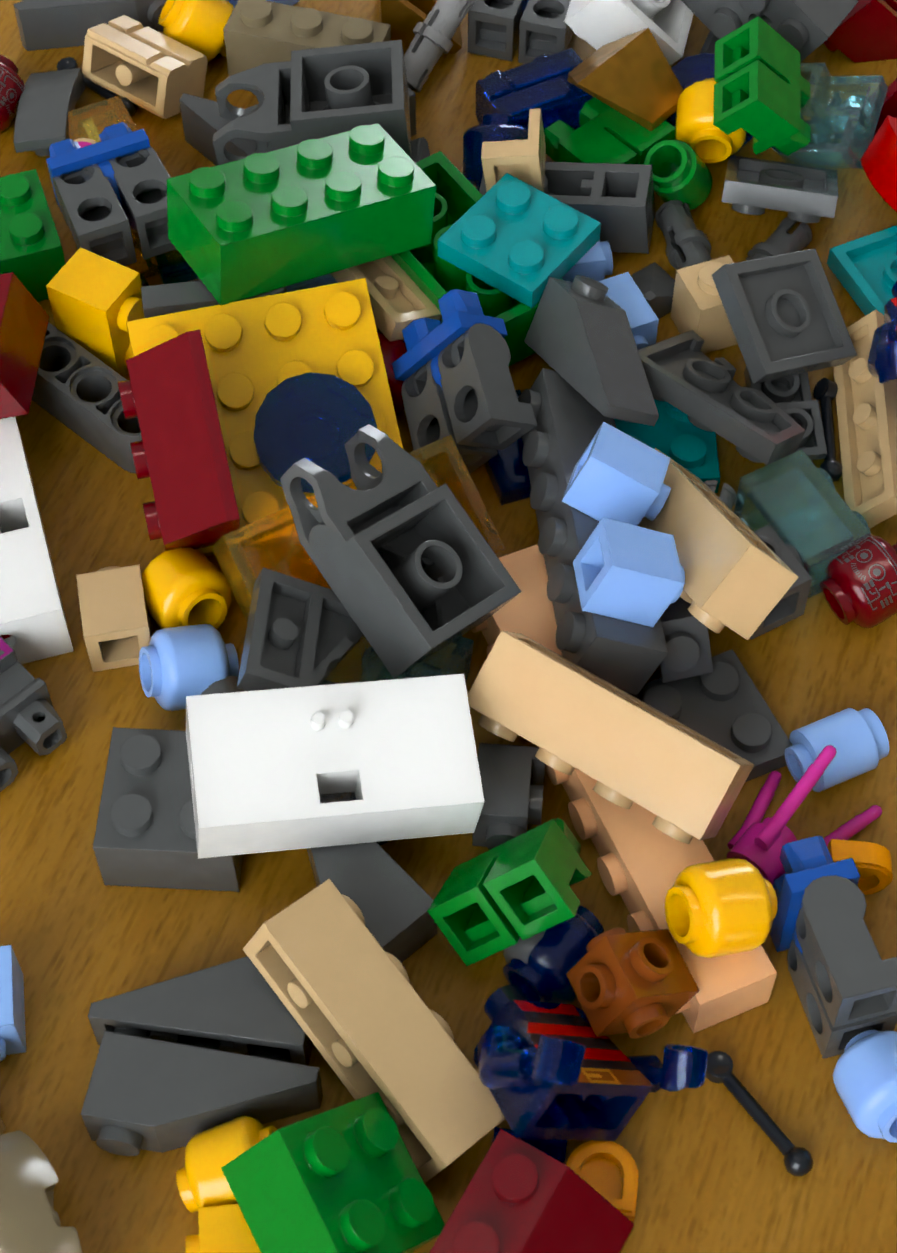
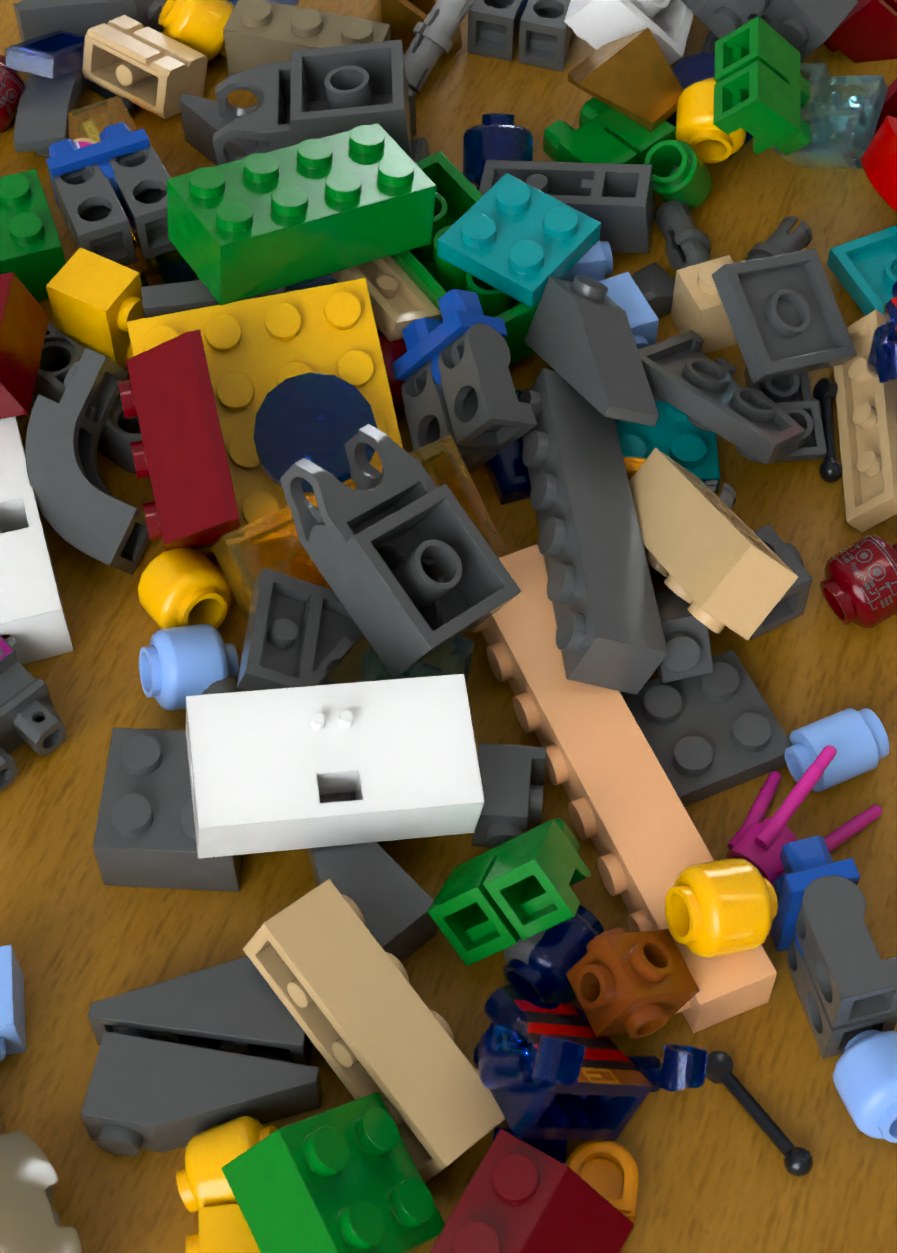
tan brick [76,564,152,672] -> none
tan brick [468,631,755,844] -> none
clear blue brick [476,48,593,141] -> none
tan panel [481,108,546,192] -> none
light blue brick [562,422,671,526] -> none
light blue brick [573,517,685,627] -> none
dark grey plate [721,155,838,223] -> none
clear light blue brick [734,450,871,598] -> none
light orange tile [827,839,893,895] -> none
none -> clear blue tile [5,30,85,79]
none -> dark grey arch [25,348,150,575]

